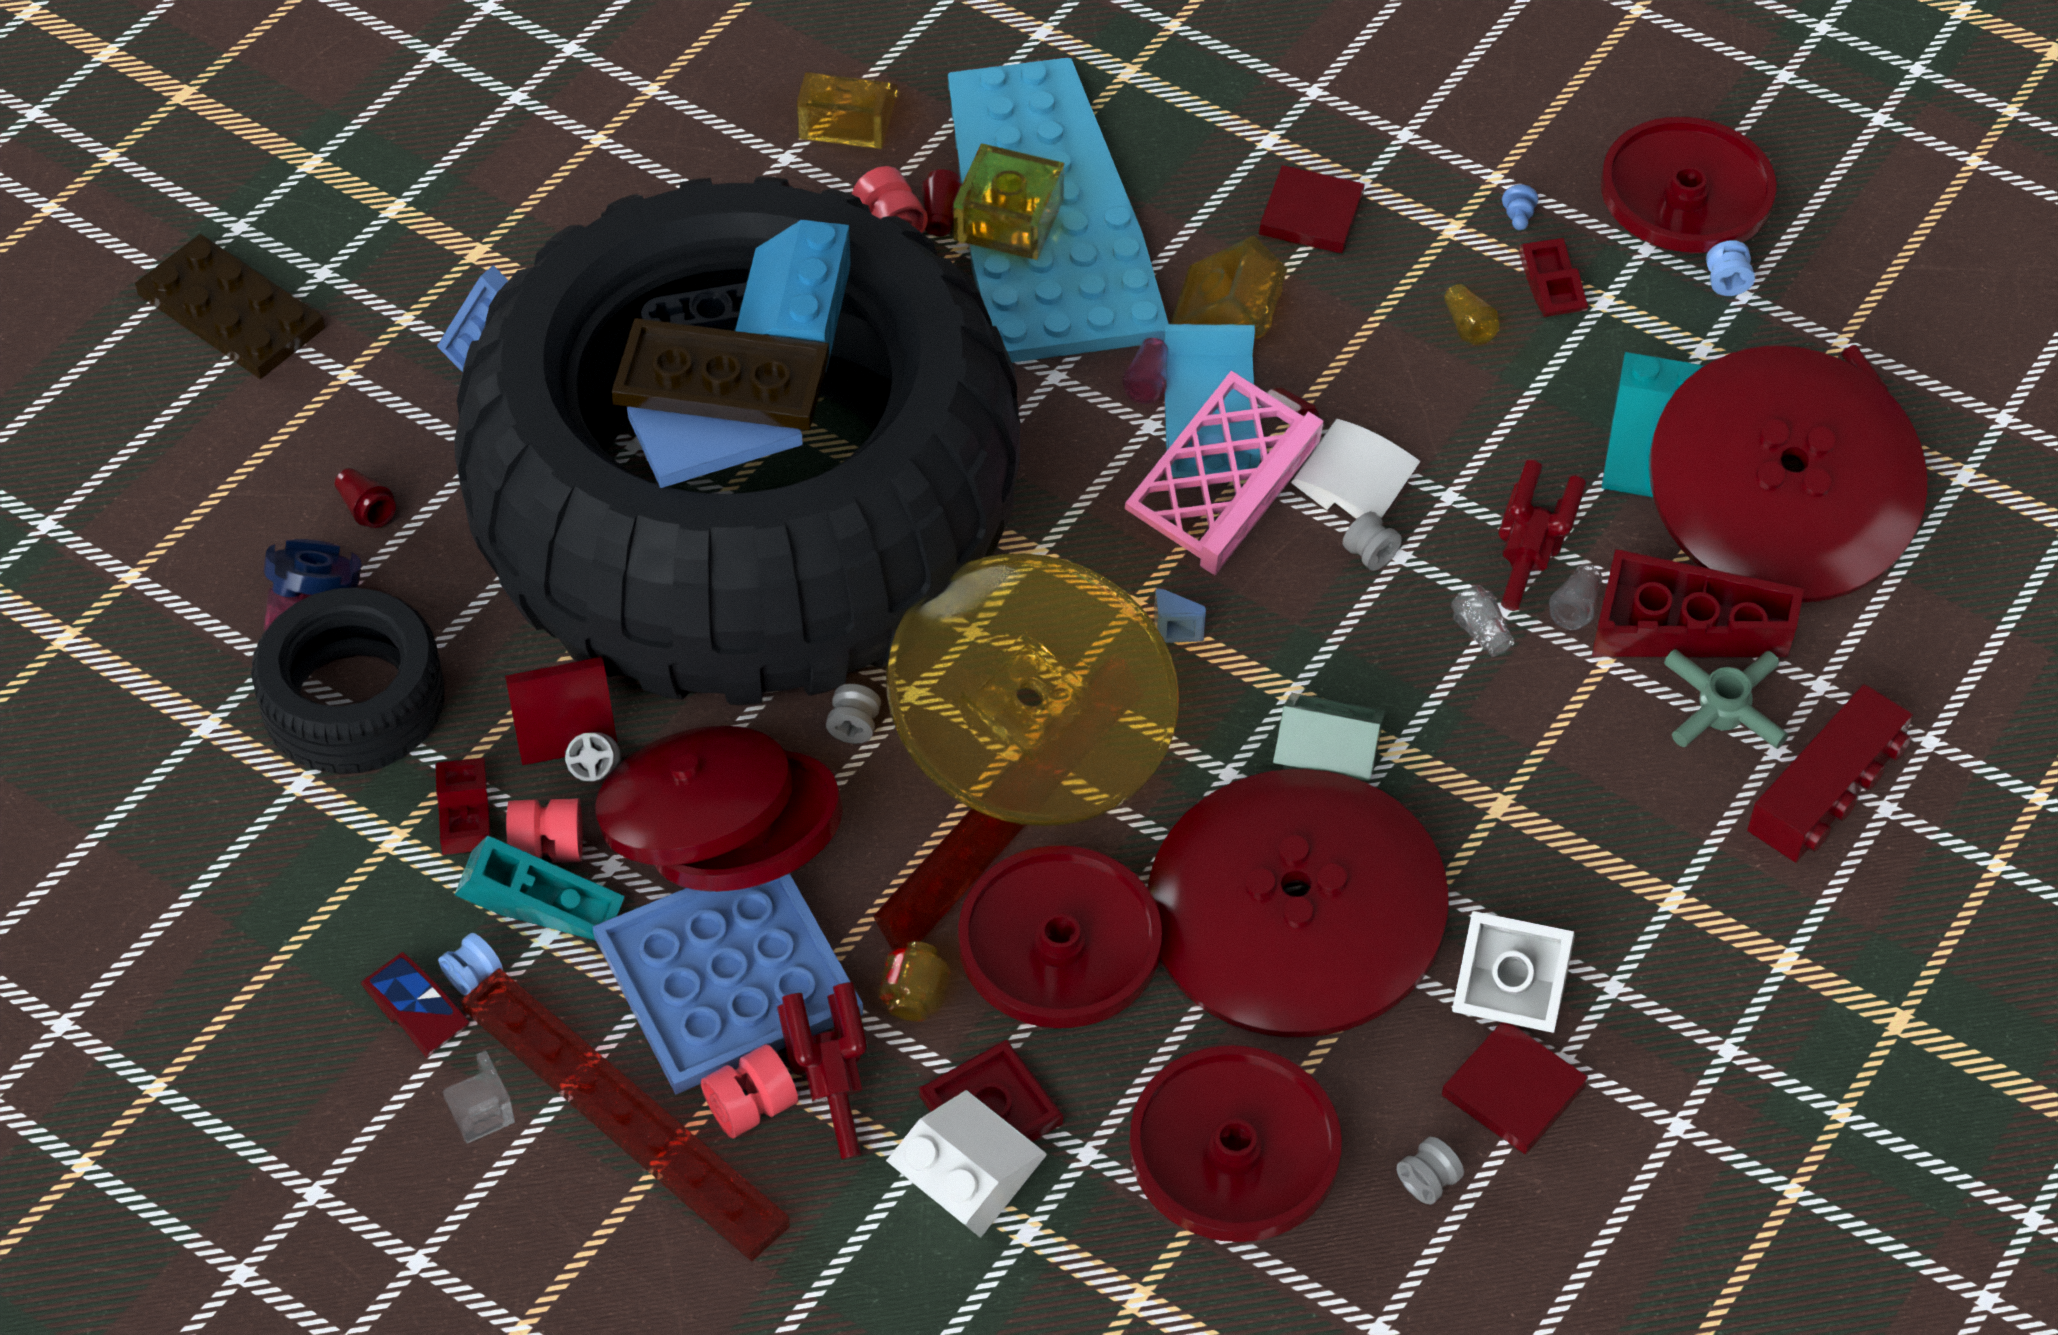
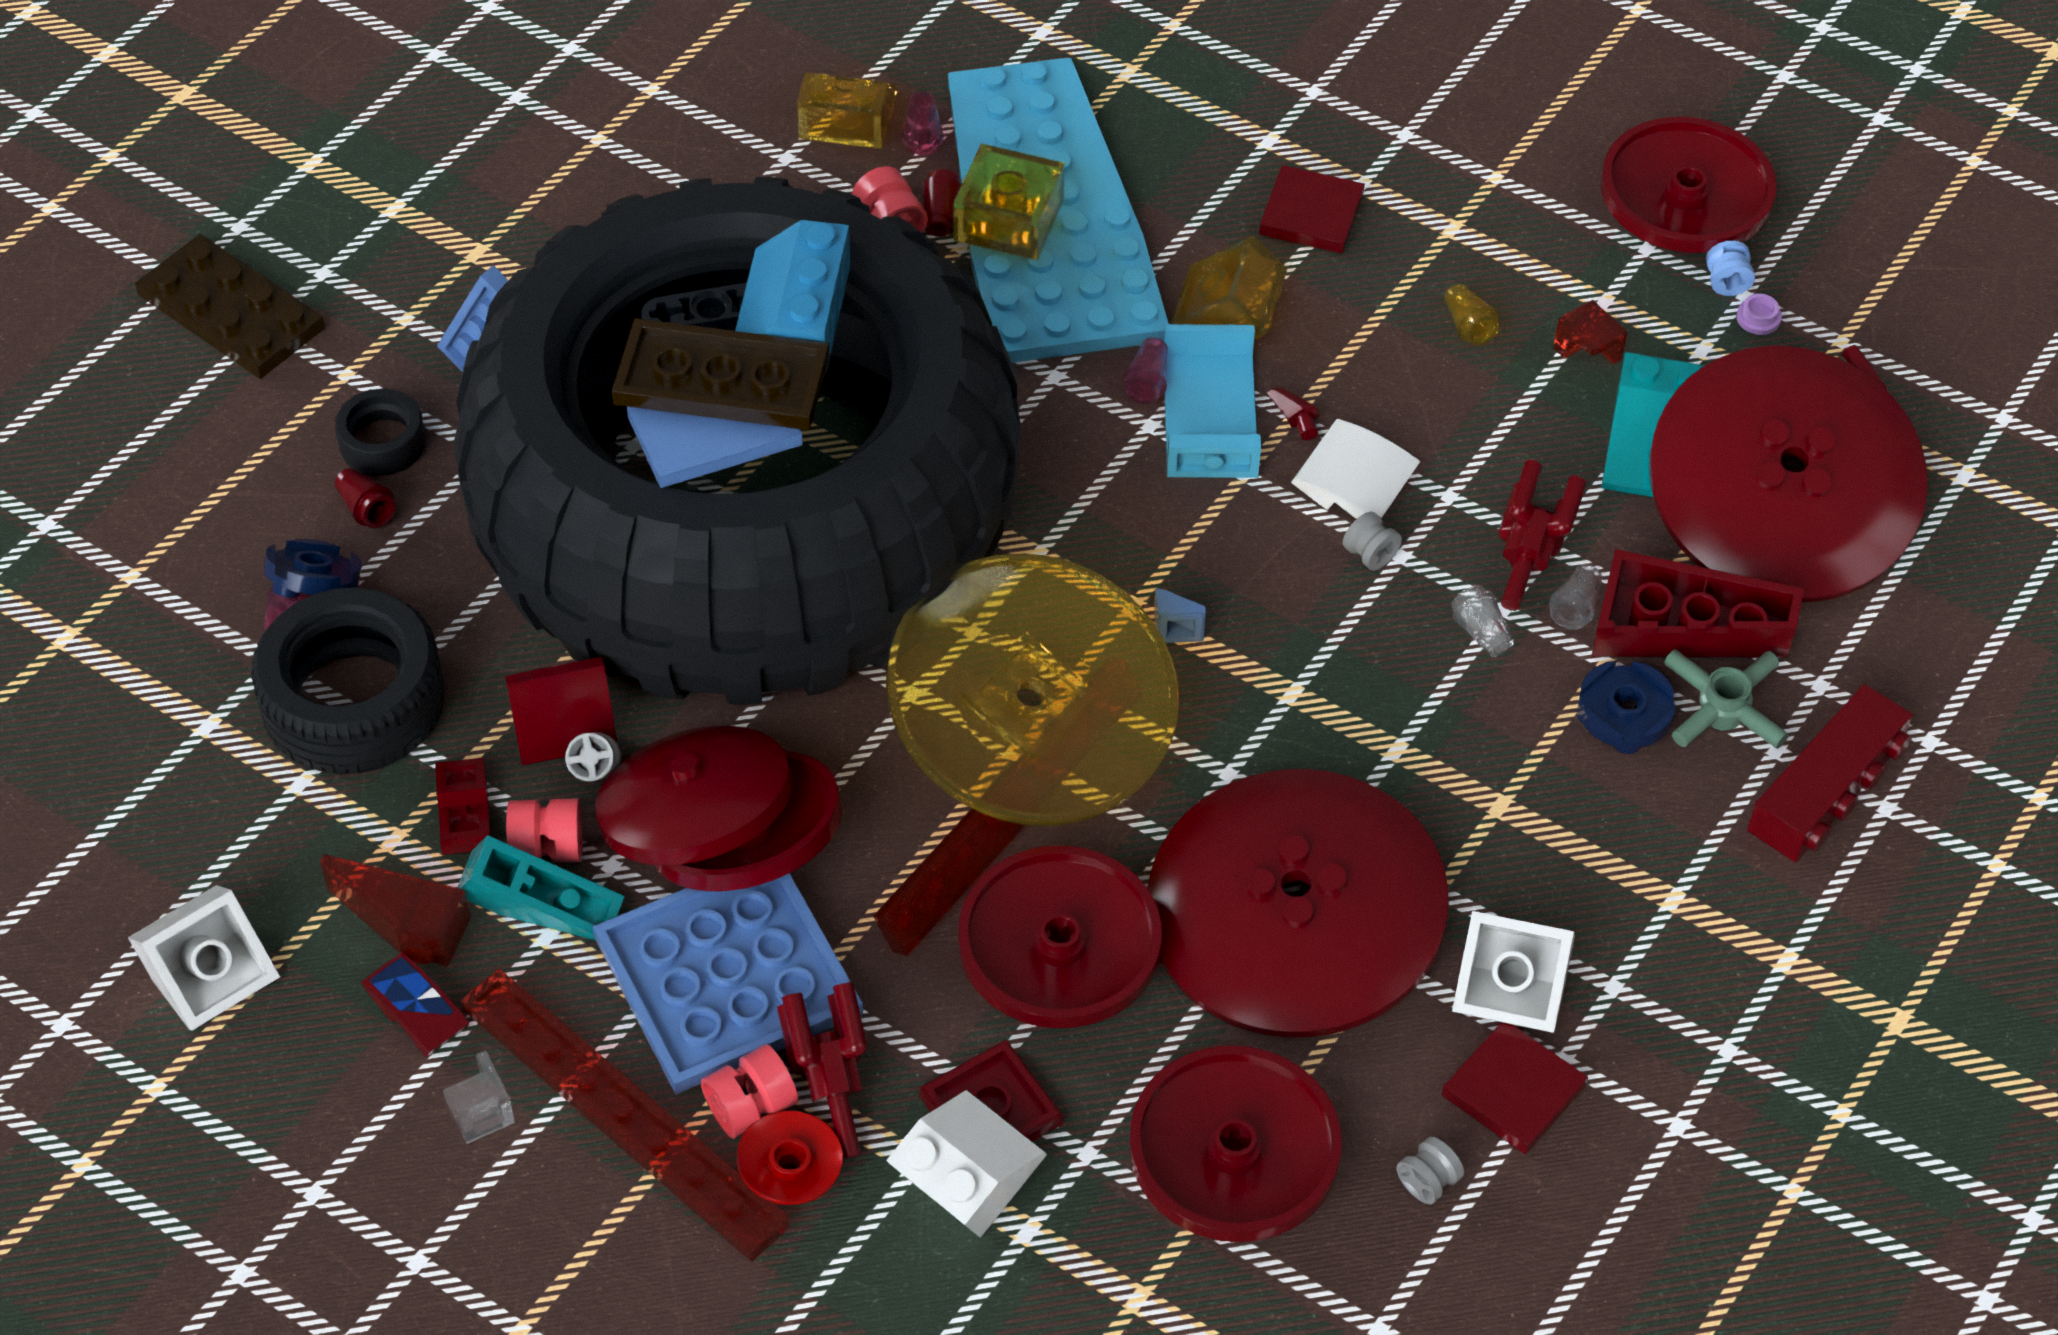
light blue wheel [438,933,503,998] -> none
light grey wheel [826,684,881,744] -> none
clear yellow head [879,942,951,1022] -> none
bright pink fence [1125,371,1324,575] -> none
slope [1273,692,1386,782] -> none
medium blue hair [1502,184,1538,230] -> none
dark red slope [1519,238,1588,317] -> none
none -> white slope [128,885,280,1031]
none -> clear red slope [320,854,471,966]
none -> black tyre [335,388,425,476]
none -> red dish [737,1111,843,1205]
none -> clear pink cone [902,91,944,155]
none -> clear red panel [1553,300,1628,364]
none -> dark blue plate [1576,661,1675,754]
none -> lavender plate [1736,294,1782,335]

